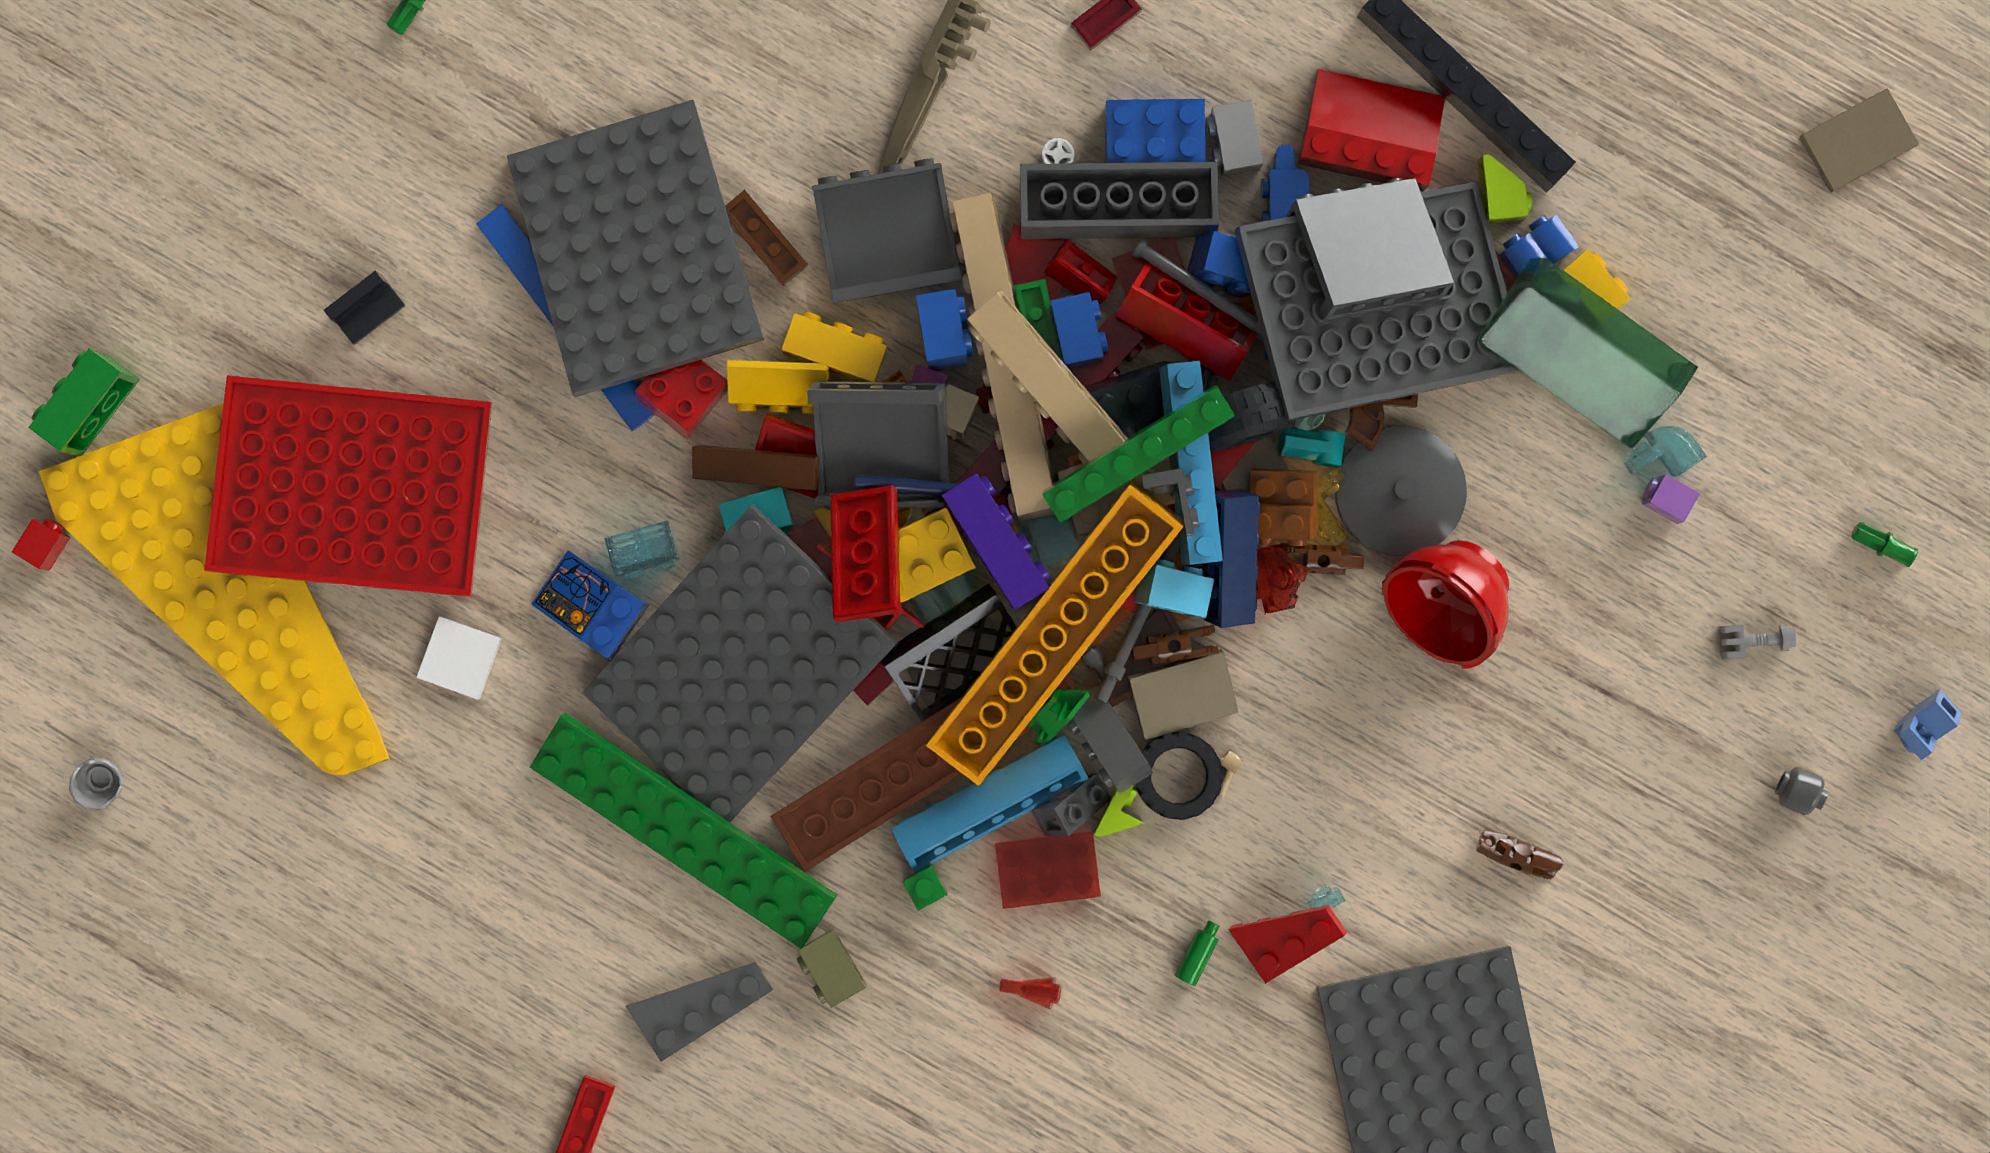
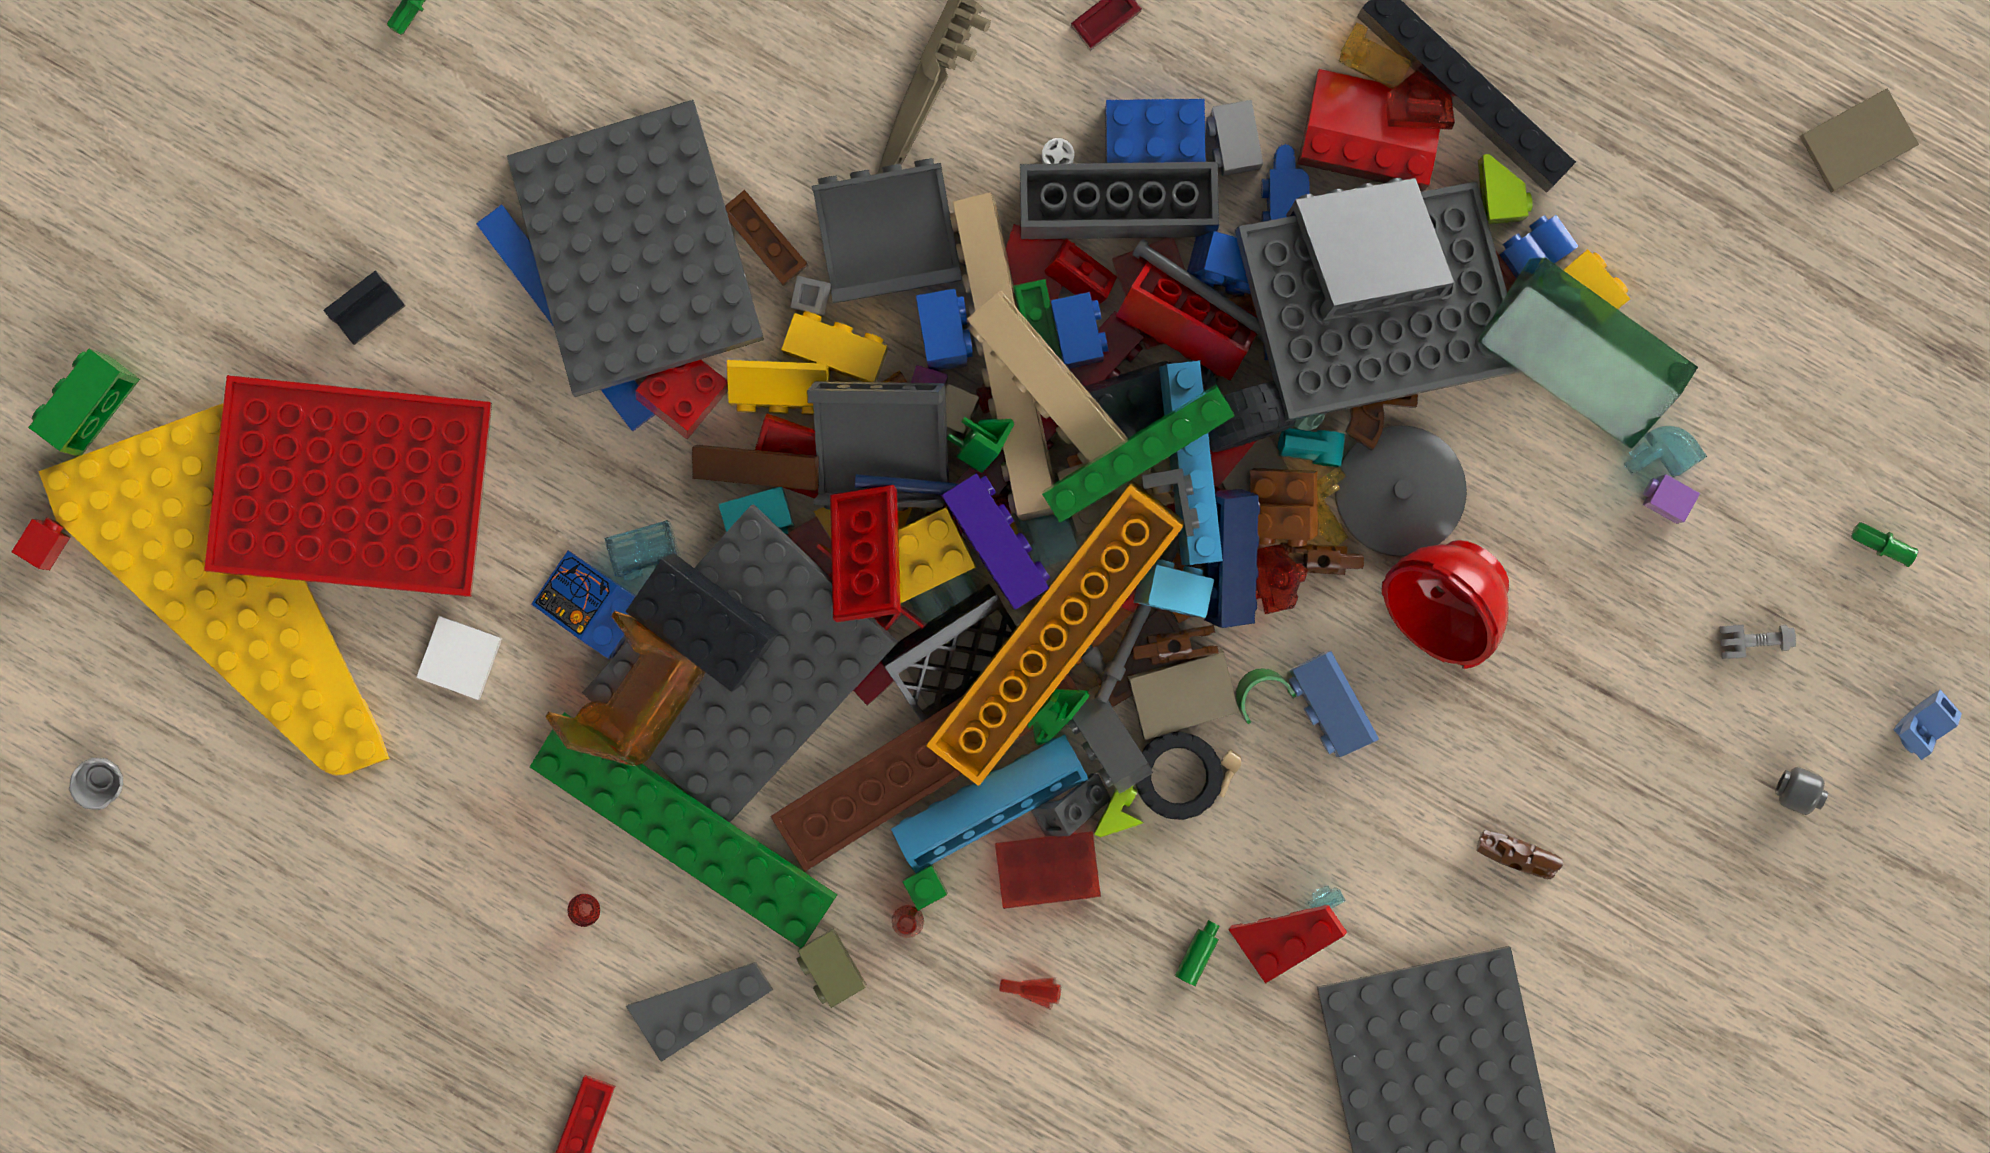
none -> clear orange windscreen [545,611,706,766]
none -> clear red cone [567,894,600,927]
none -> black brick [625,553,780,692]
none -> light grey plate [790,276,831,315]
none -> clear red cone [892,905,924,938]
none -> green piece [946,417,1014,473]
none -> green helmet [1236,668,1296,724]
none -> medium blue slope [1288,651,1379,757]
none -> clear yellow bracket [1339,22,1411,90]
none -> clear red plate [1385,70,1455,130]

